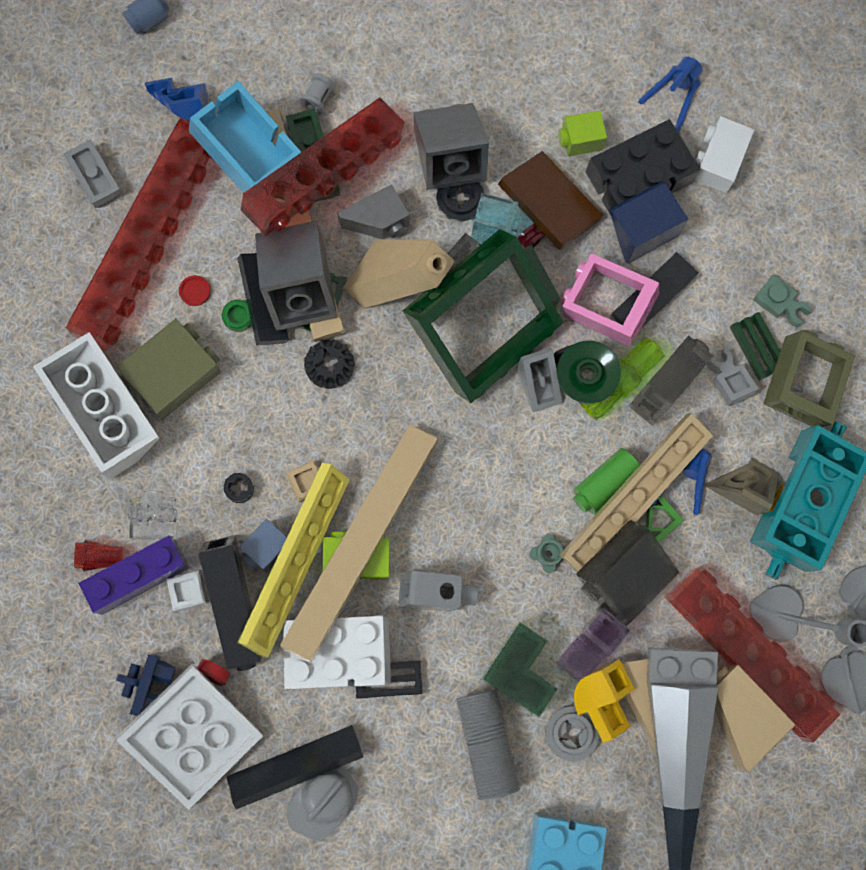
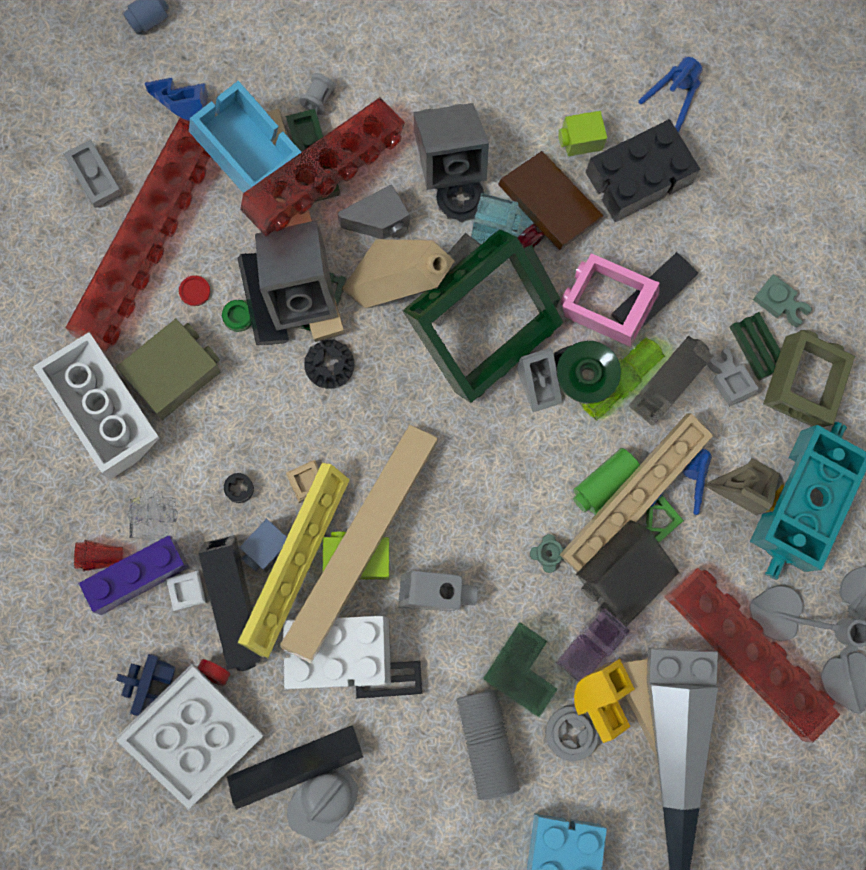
dark blue slope [609,181,688,264] -> none
white brick [695,116,755,193] -> none
tan slope [715,665,795,772] -> none

